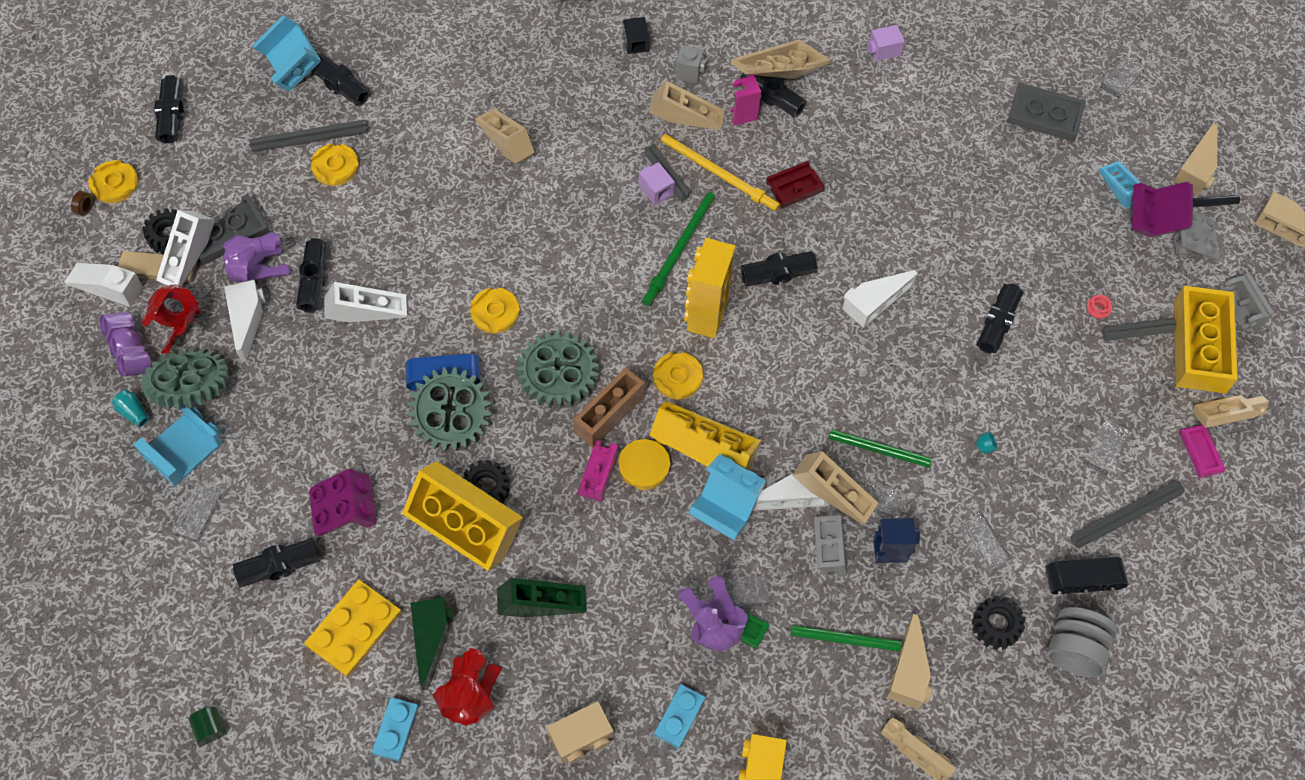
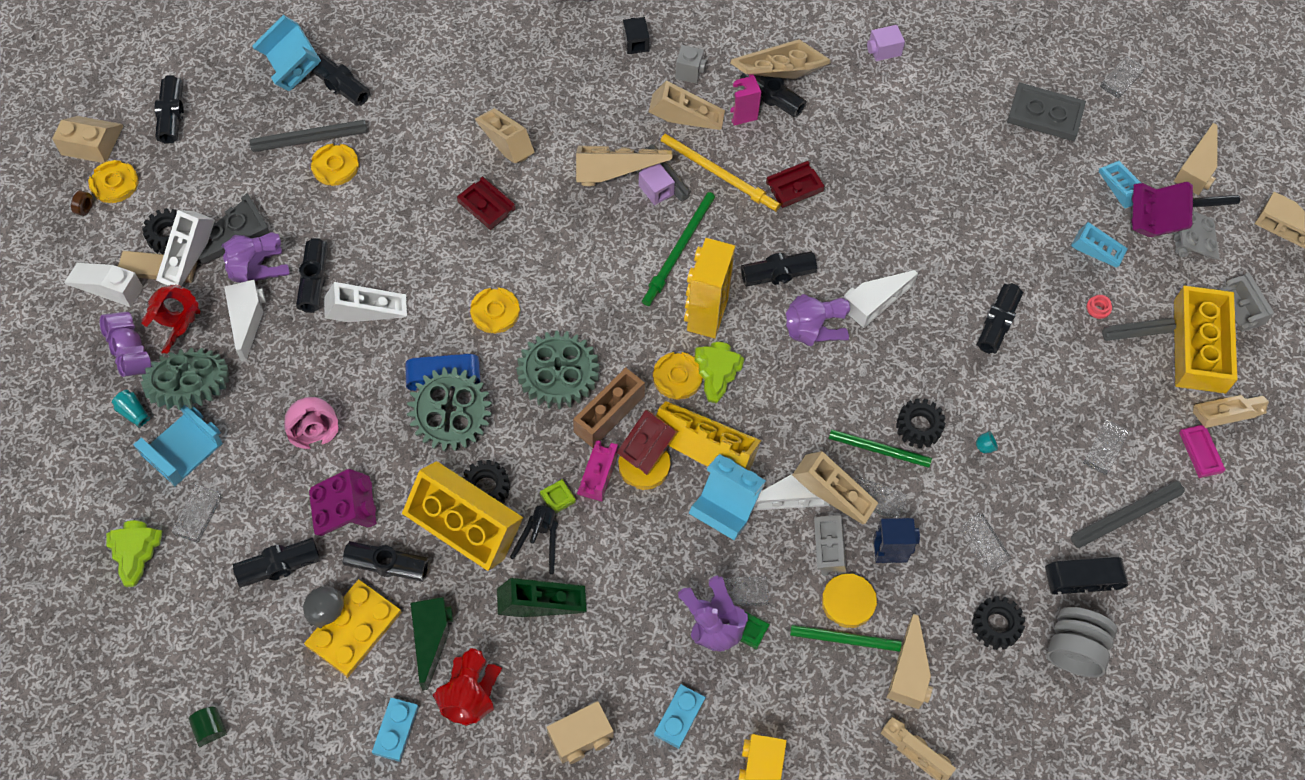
none -> tan slope [52,116,123,163]
none -> lime rock [106,520,162,587]
none -> bright pink cylinder [284,397,339,449]
none -> dark grey hair [303,586,344,628]
none -> black piece [342,541,429,582]
none -> dark red plate [457,176,516,230]
none -> black plant [510,506,558,575]
none -> lime tile [540,479,576,513]
none -> tan wedge [576,146,672,186]
none -> dark red plate [616,410,678,475]
none -> lime rock [694,342,745,404]
none -> medium lavender piece [786,294,850,346]
none -> yellow tile [822,574,877,628]
none -> black tyre [896,399,946,448]
none -> medium azure slope [1071,222,1128,268]

